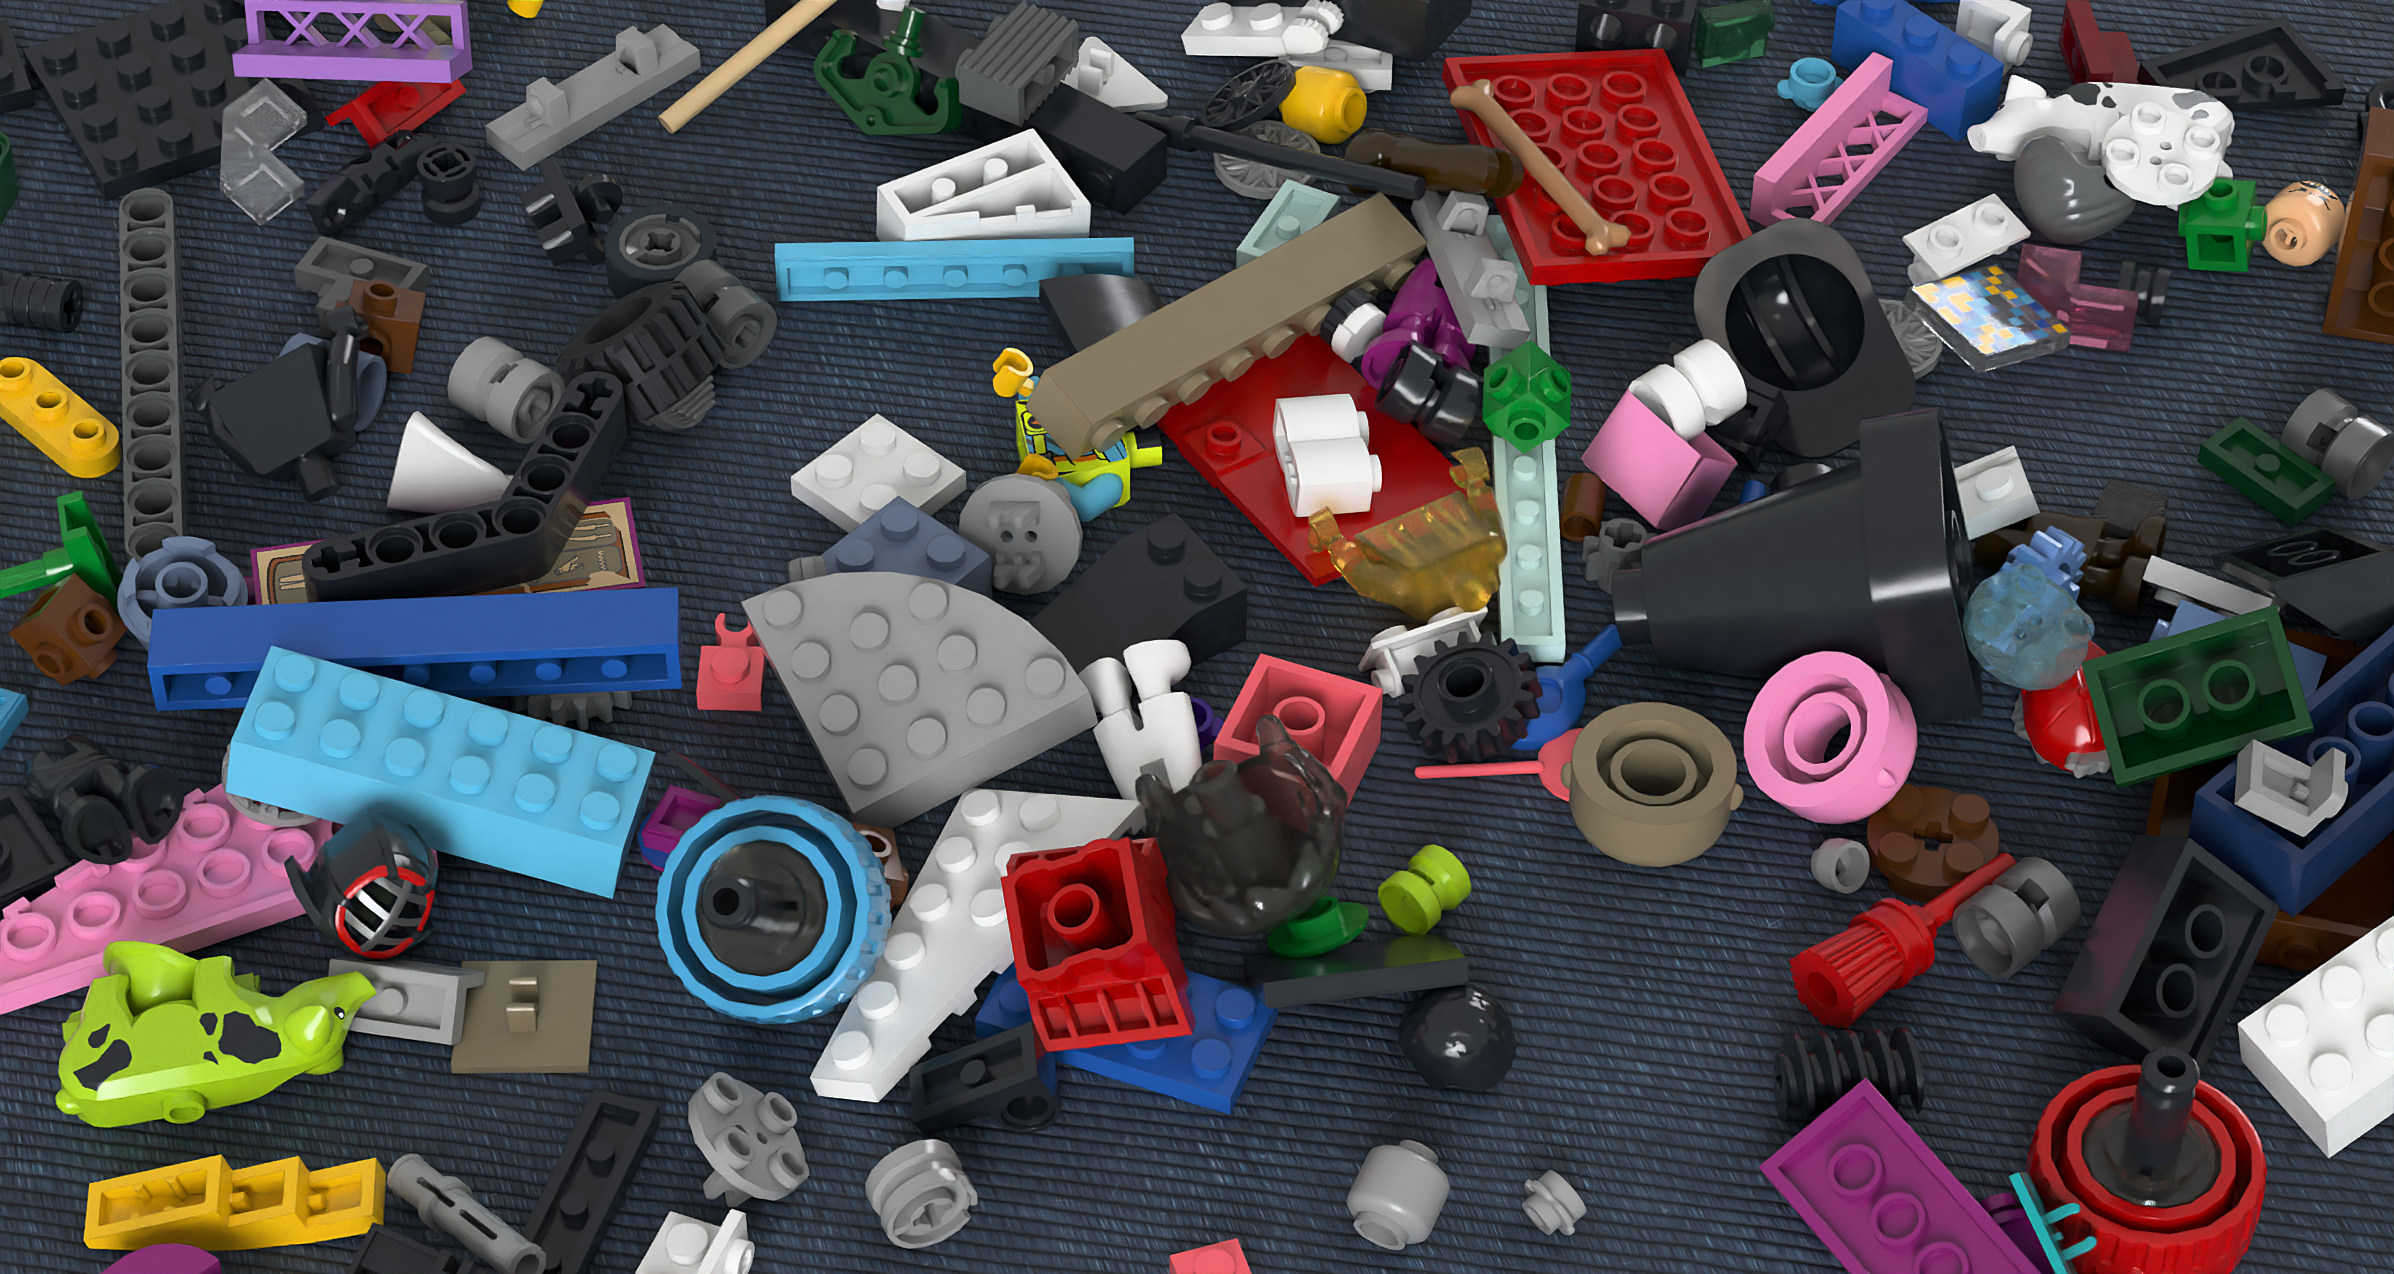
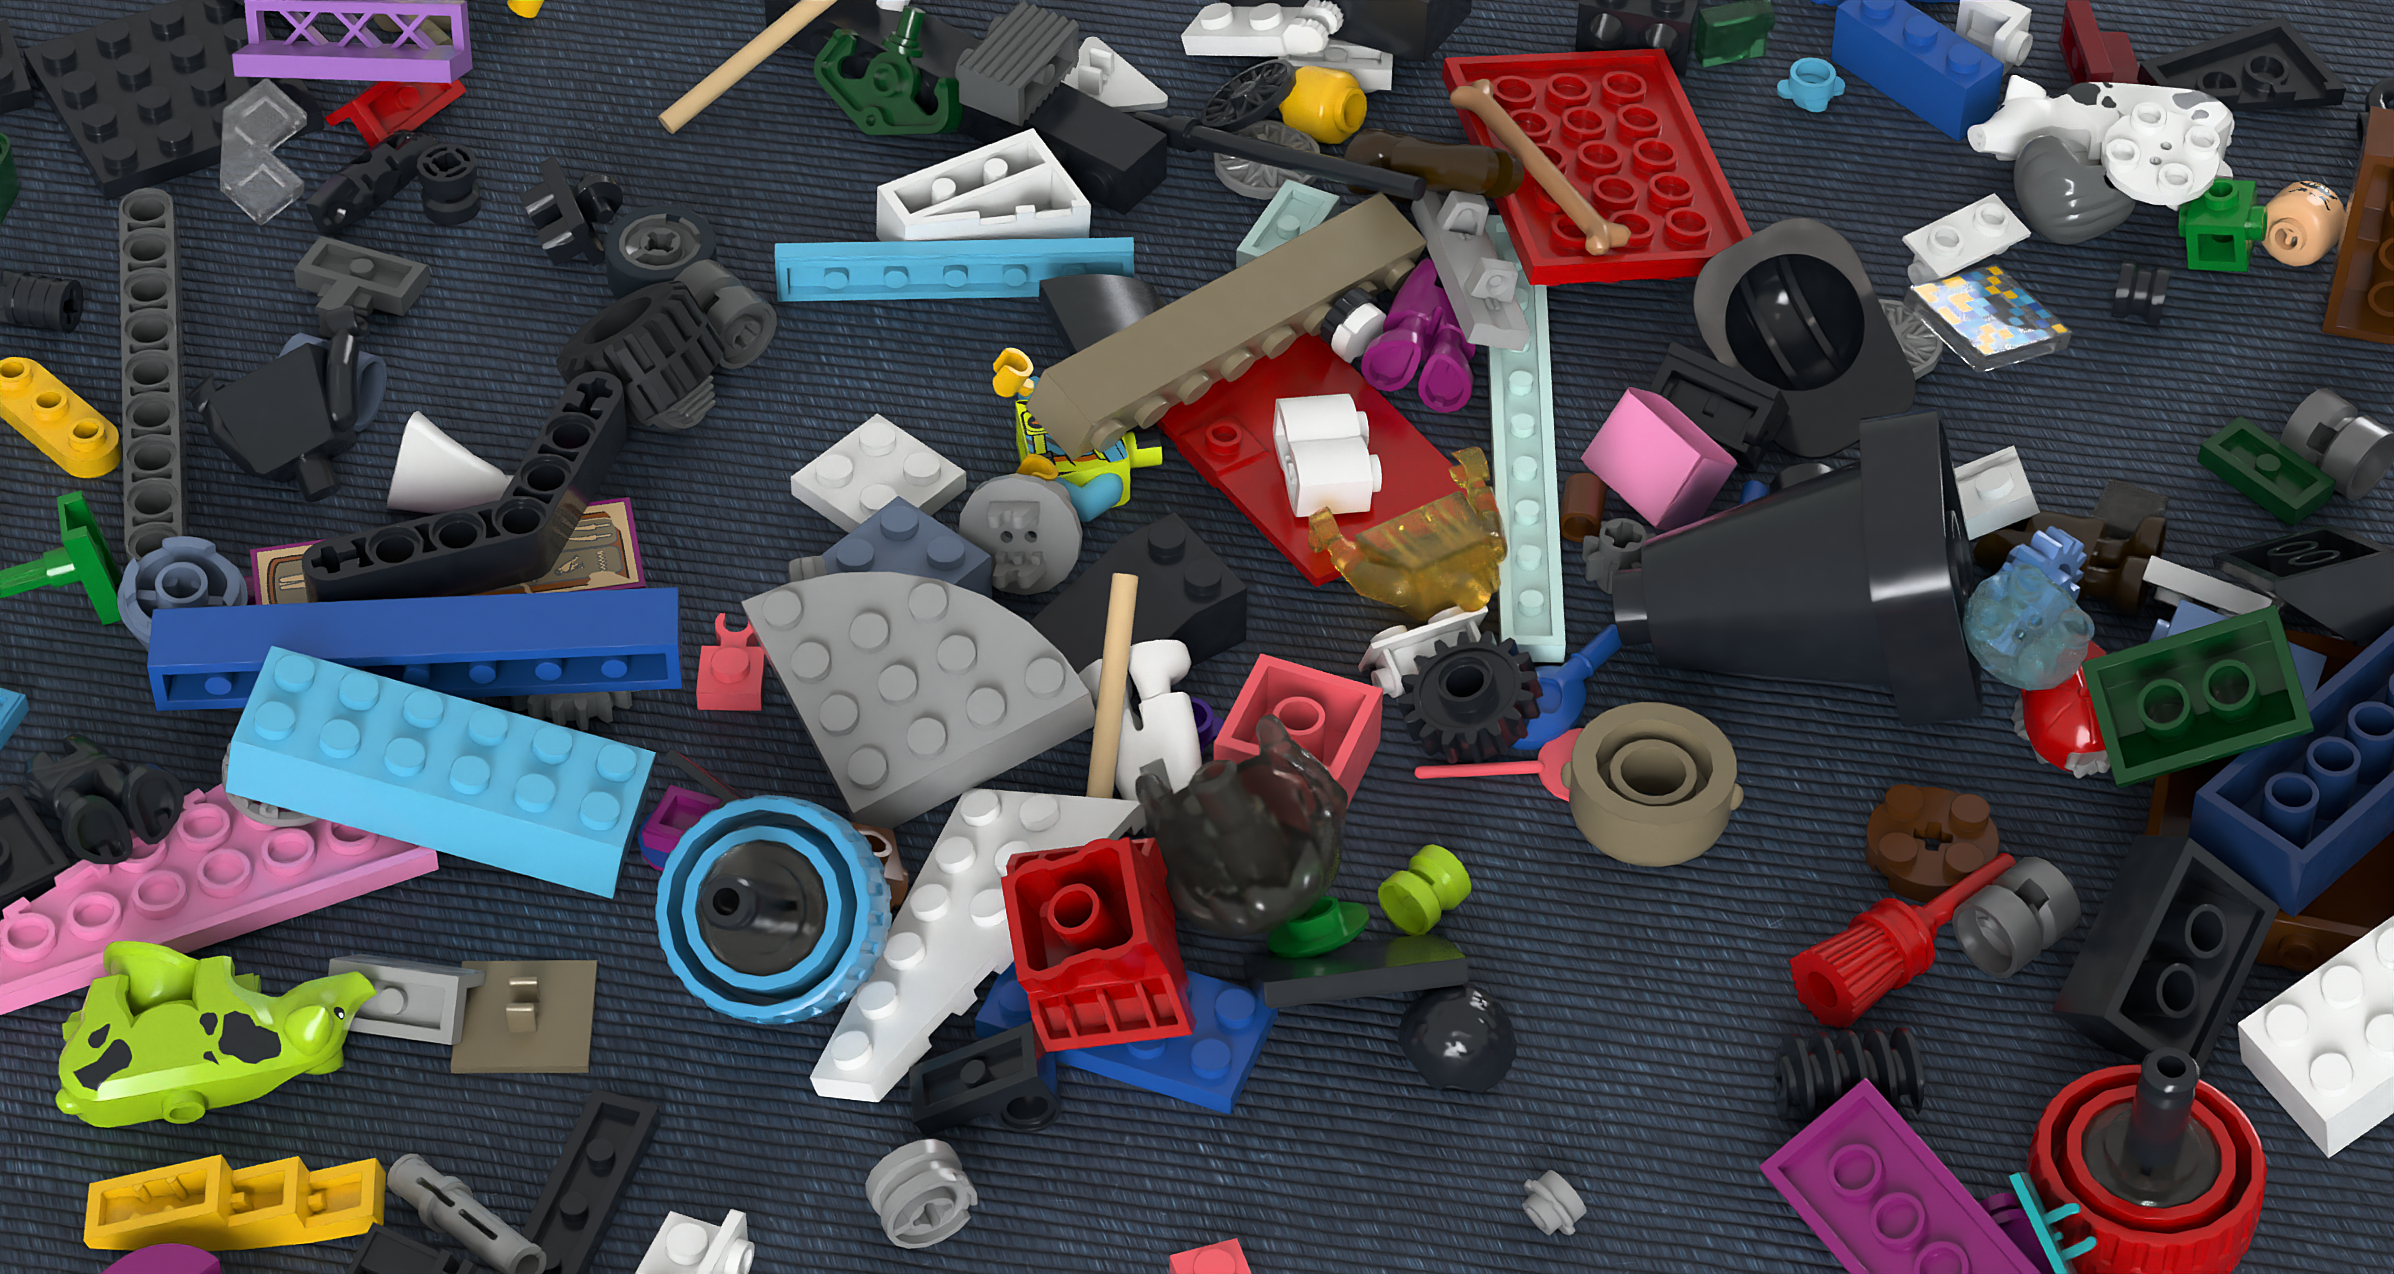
reddish brown brick [8,573,128,687] -> none
black piece [284,808,438,961] -> none
reddish brown brick [331,279,426,375] -> none
light grey wheel [447,336,565,444] -> none
light grey hinge [485,24,701,171] -> none
light grey plate [688,1072,809,1207] -> none
light grey head [1346,1140,1451,1250] -> none
black wheel [1374,339,1484,449] -> none
green brick [1482,340,1572,454] -> none
white wheel [1629,339,1747,443] -> none
bright pink piece [1744,651,1917,825] -> none
bright pink fence [1749,52,1928,227] -> none
light grey hinge [1811,838,1870,894] -> none
clear pink slope [2015,243,2139,352] -> none
light grey bracket [2234,739,2348,837] -> none
none -> tan bar [1086,573,1139,799]

